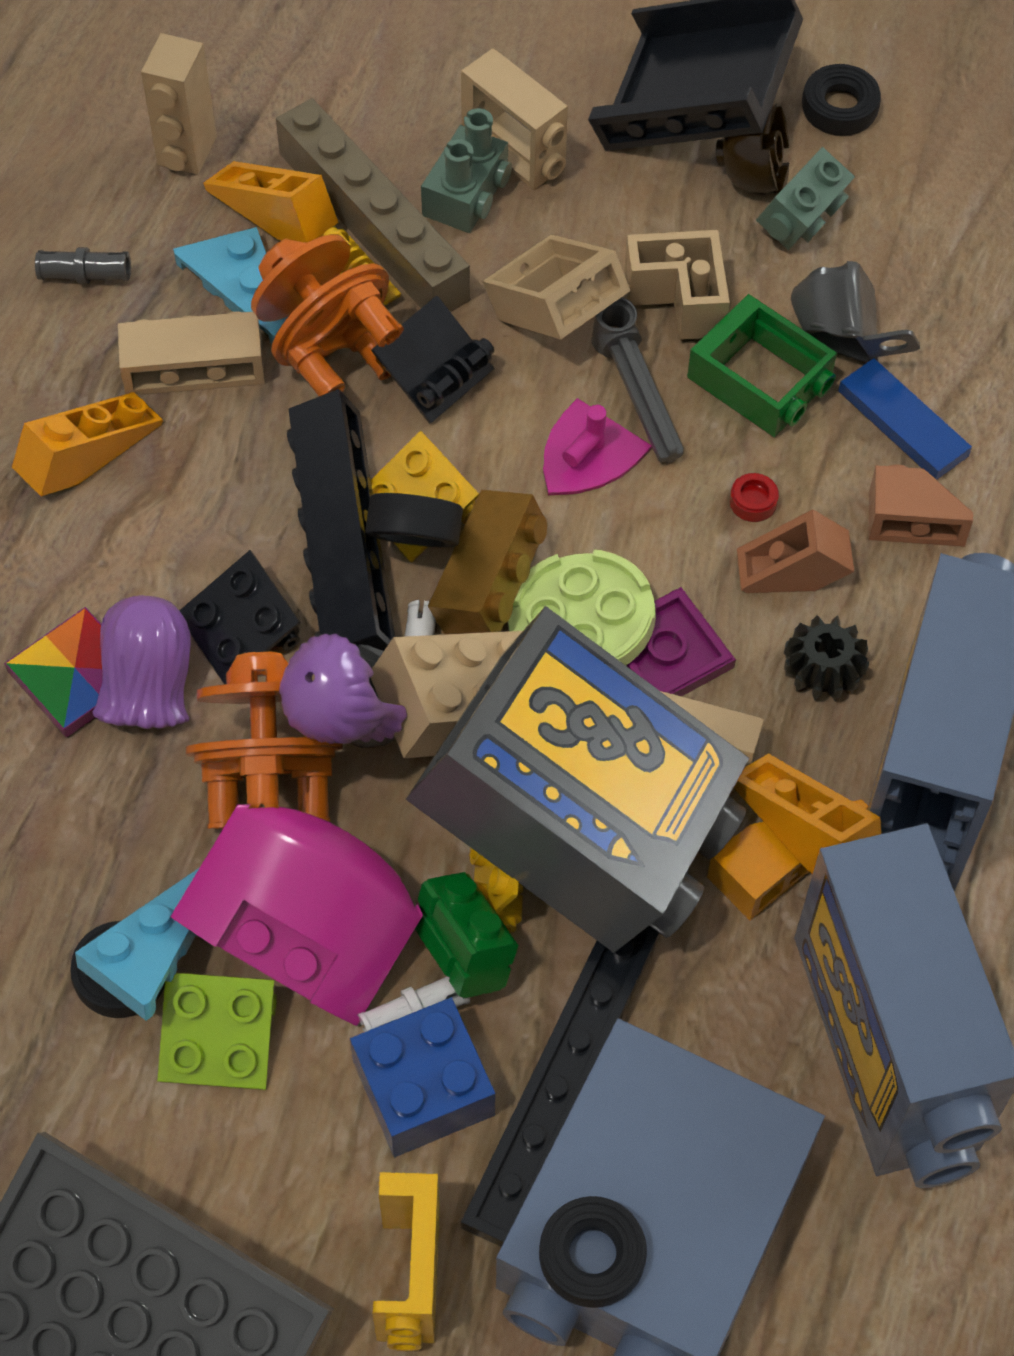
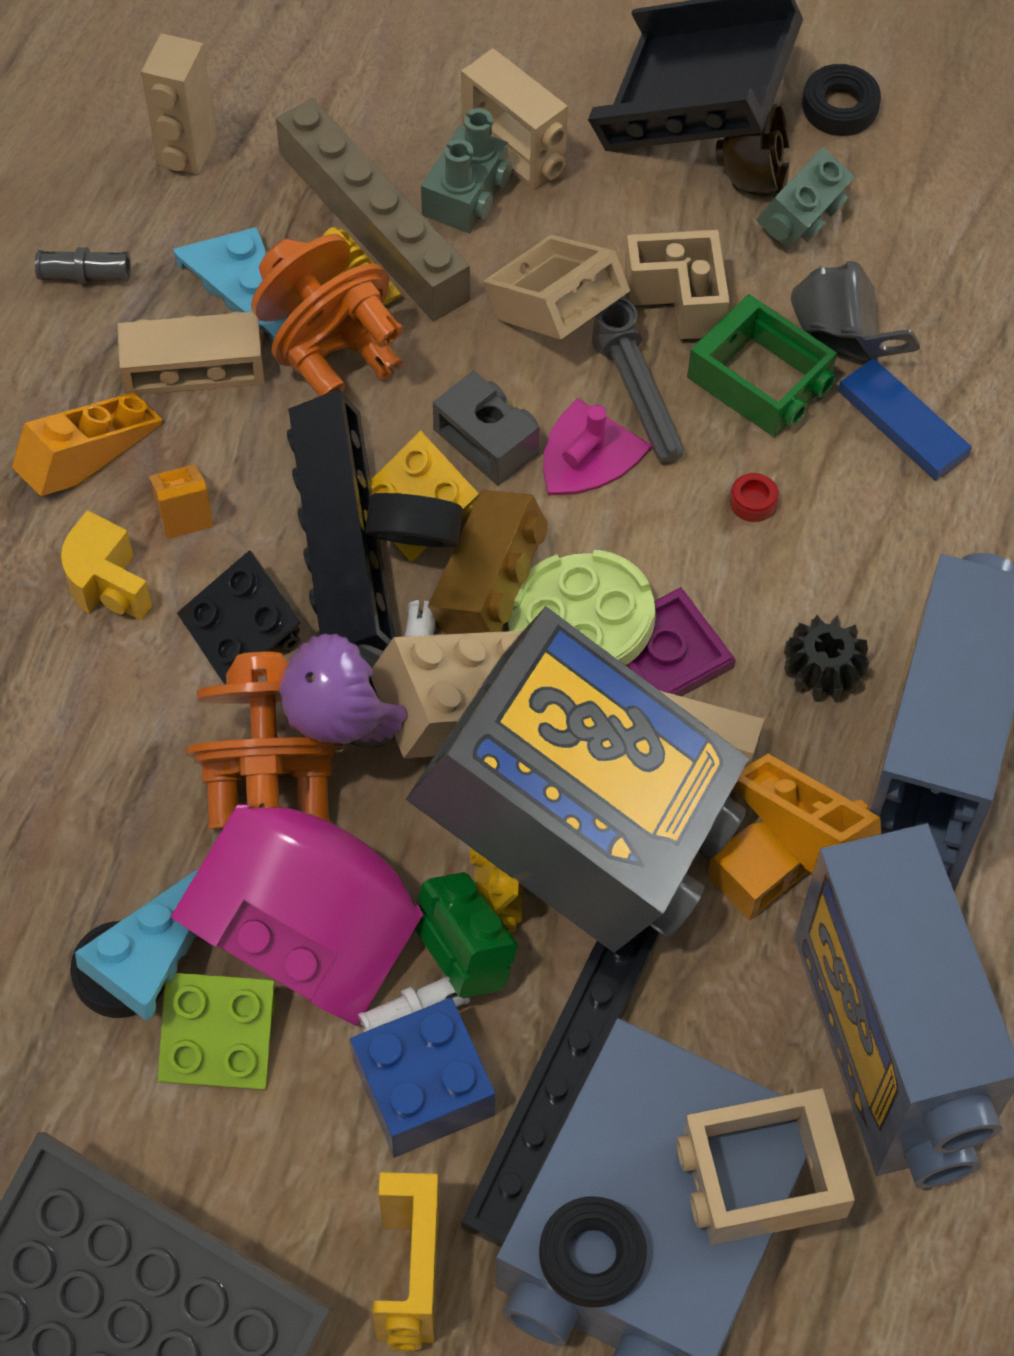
tile [4,607,102,738] -> none
medium lavender piece [92,595,191,729] -> none
light orange slope [203,161,339,243] -> none
black hinge [371,296,495,424] -> none
nougat slope [737,509,854,593] -> none
nougat slope [869,464,973,547] -> none
none -> yellow brick [61,510,152,620]
none -> light orange slope [149,464,214,539]
none -> dark grey brick [432,371,540,486]
none -> tan window [676,1088,855,1246]

